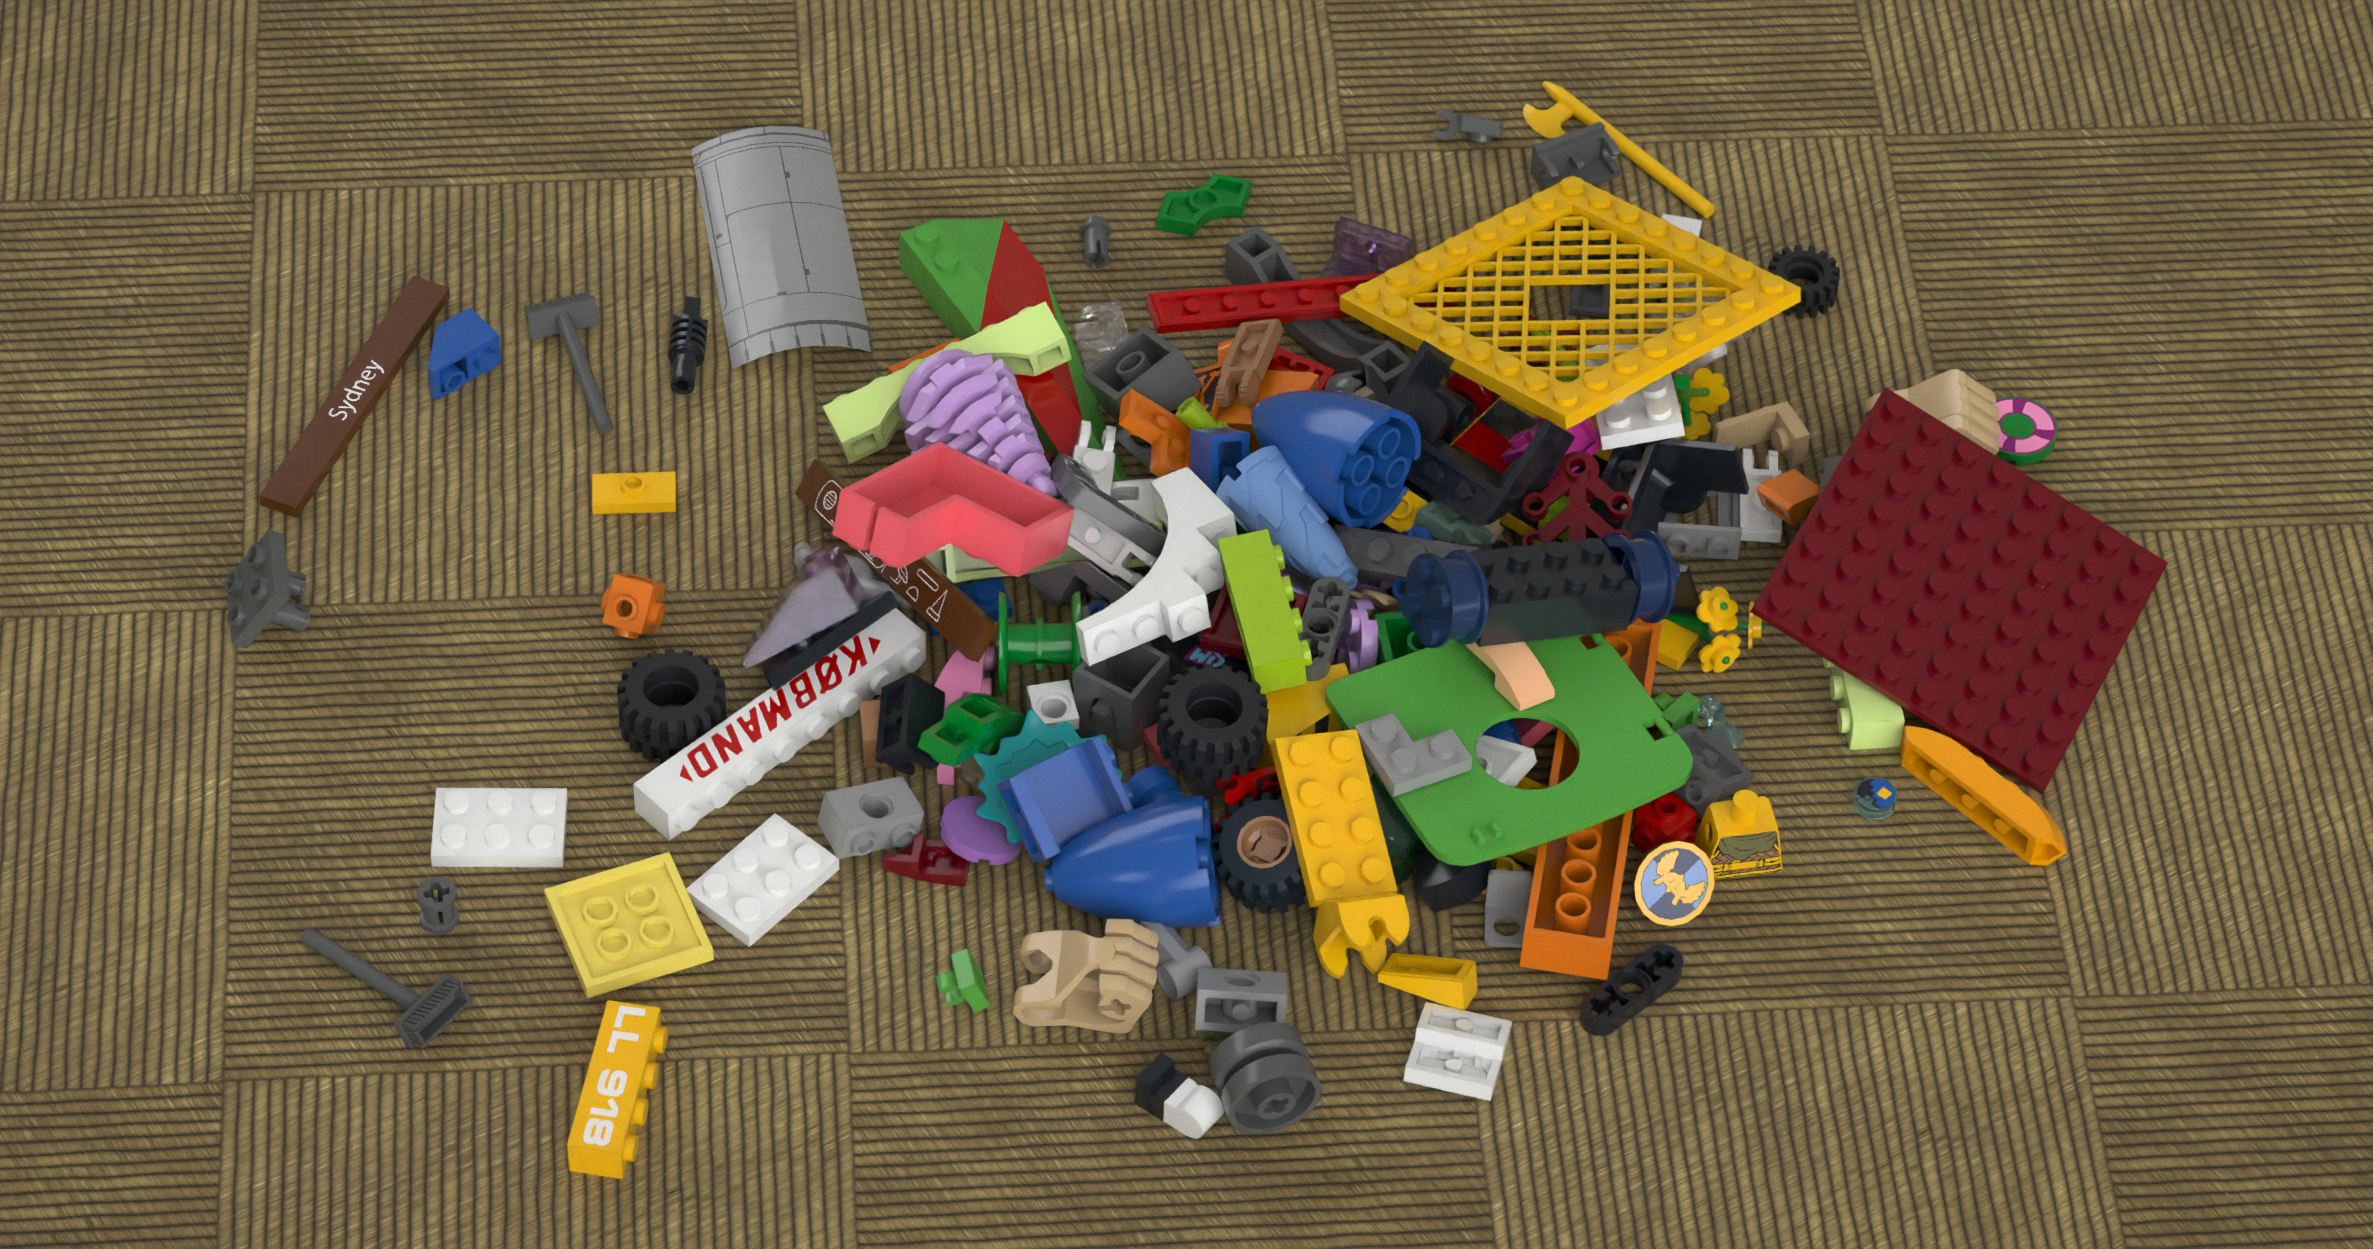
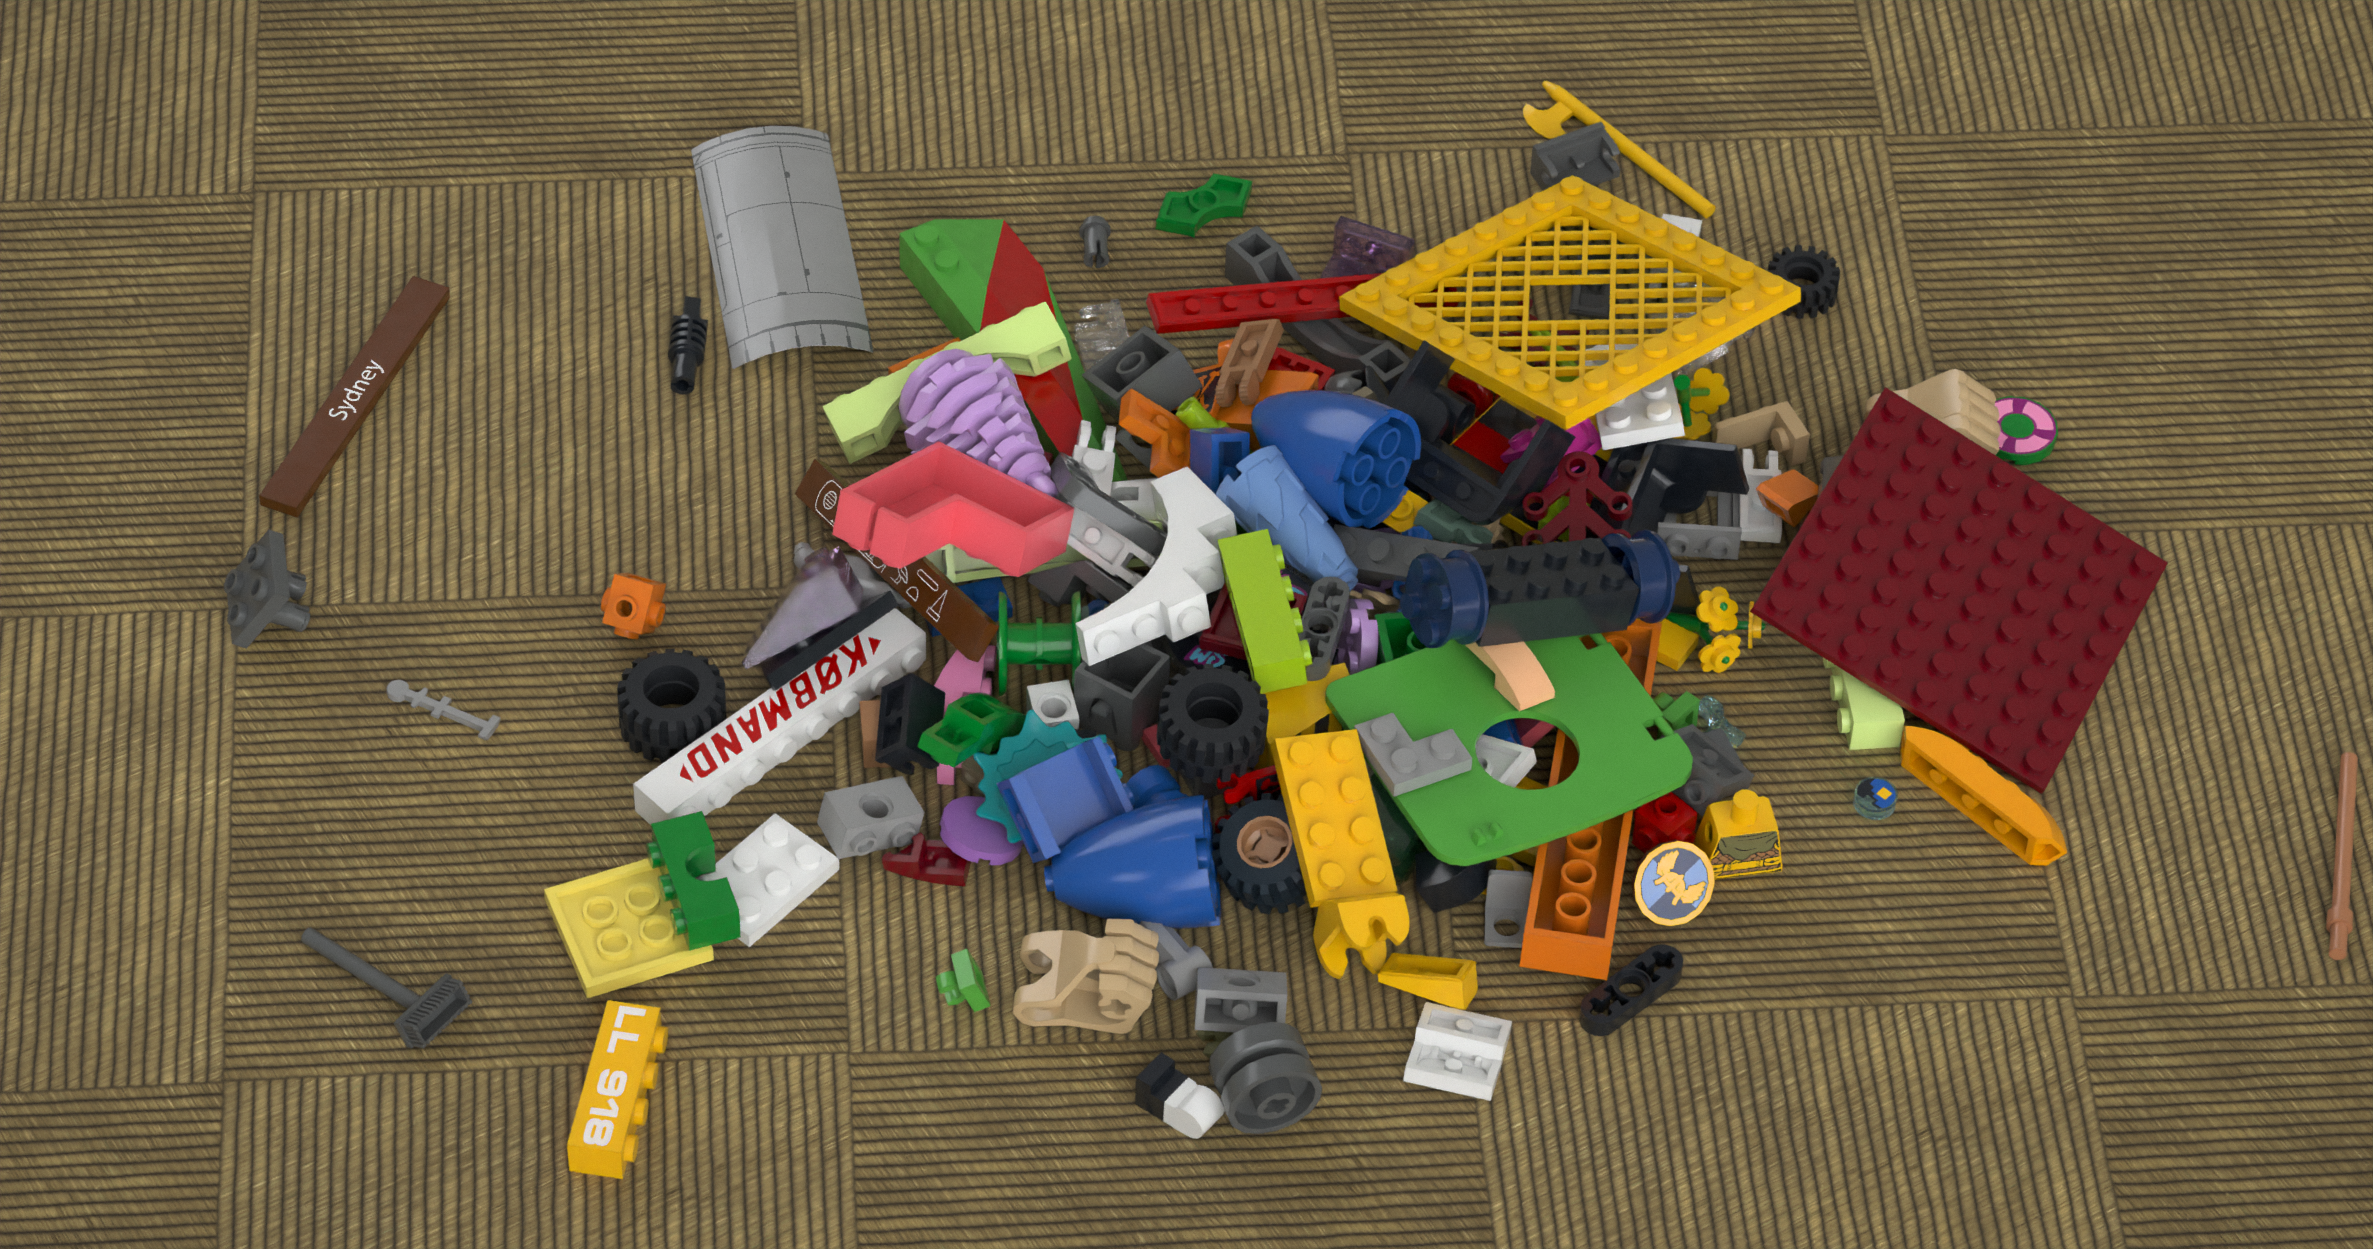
dark grey bush [417,877,459,935] -> none
blue slope [428,308,501,400] -> none
white plate [430,788,568,867] -> none
dark grey piece [524,291,613,434] -> none
yellow plate [592,472,676,514] -> none
dark grey plate [1433,109,1504,143] -> none
none -> light grey piece [387,680,501,740]
none -> green arch [646,811,741,951]
none -> nougat bar [2326,752,2358,960]

